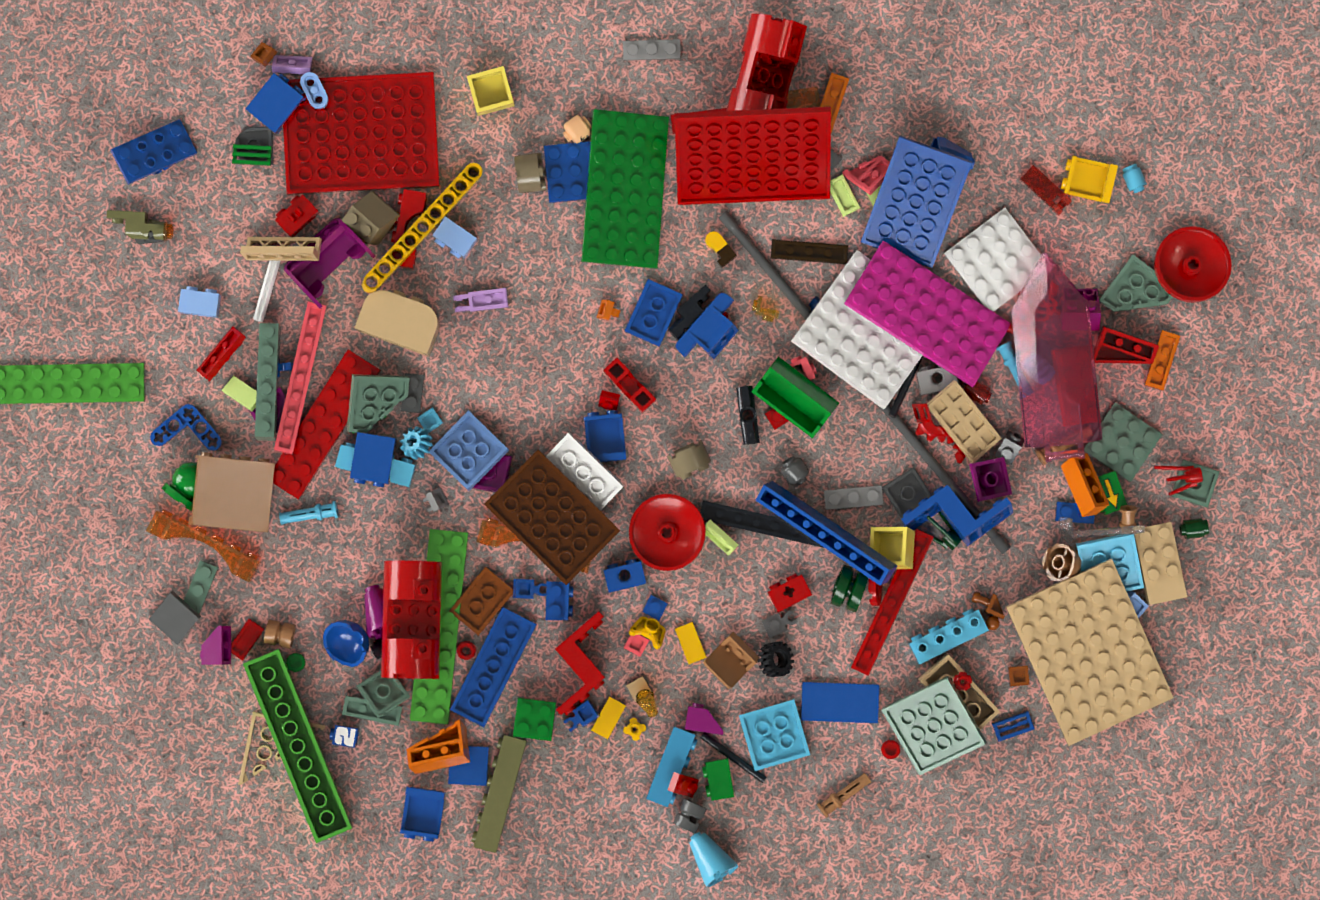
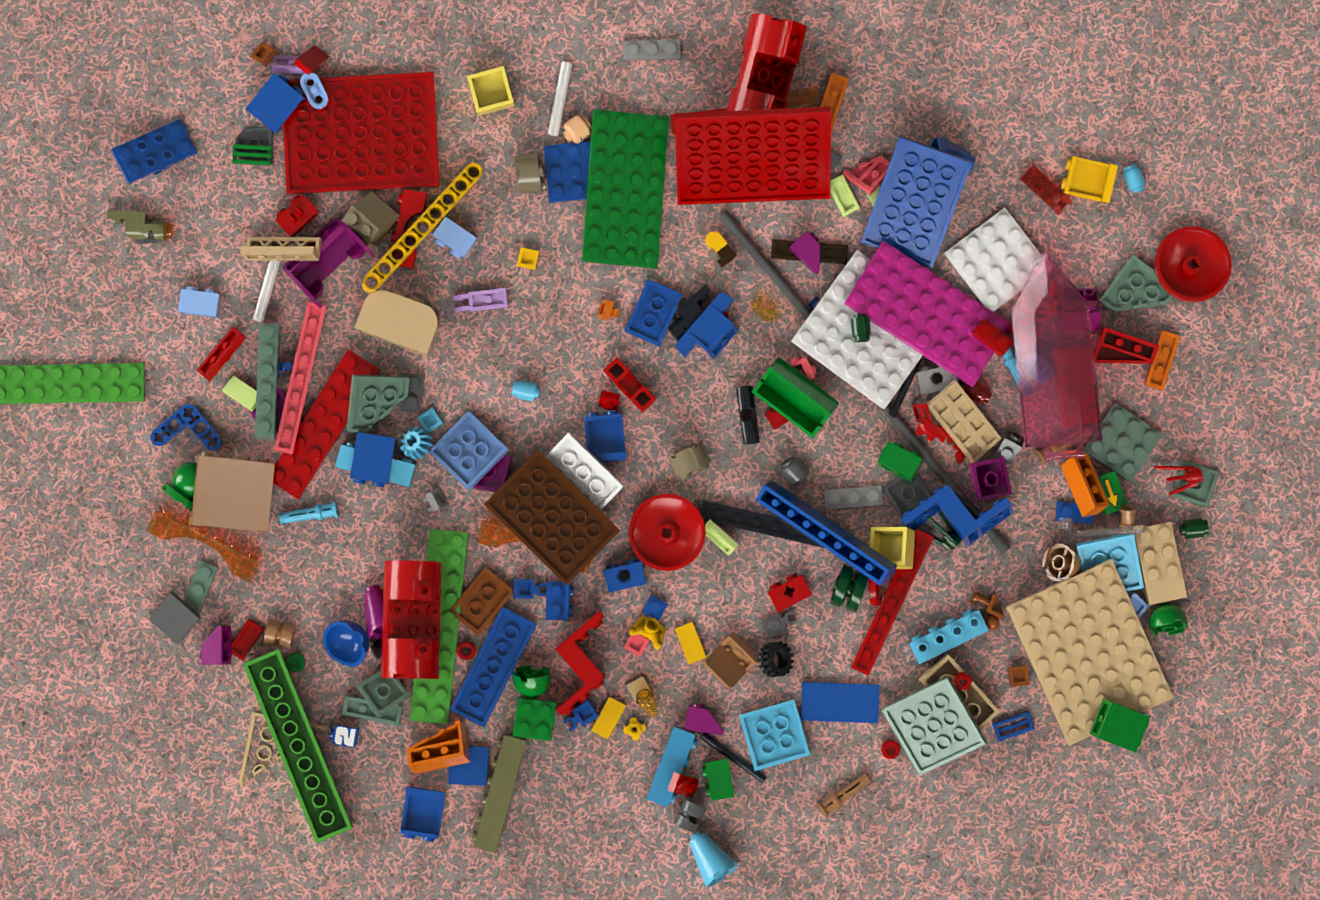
none -> red tile [294,45,329,75]
none -> medium azure brick [511,380,540,402]
none -> green cylinder [512,666,551,699]
none -> yellow plate [516,247,539,270]
none -> white axle [548,61,572,136]
none -> magenta slope [789,231,820,276]
none -> dark green brick [850,313,871,343]
none -> green brick [877,442,923,483]
none -> red plate [972,318,1014,358]
none -> green panel [1089,698,1150,753]
none -> green cylinder [1149,602,1189,636]

